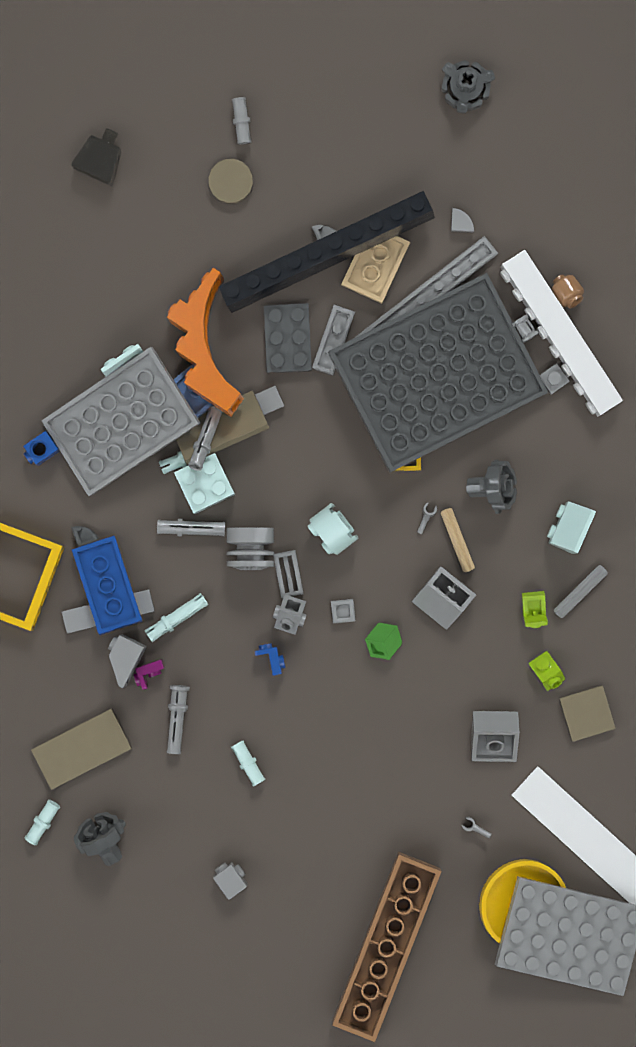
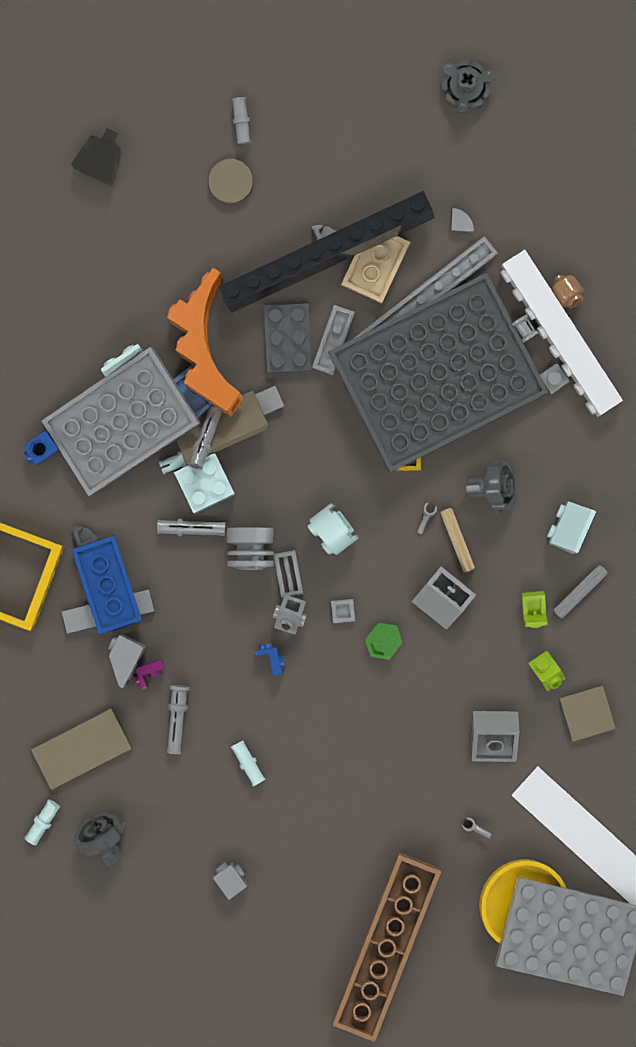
light aqua pin [145,593,209,642] -> none

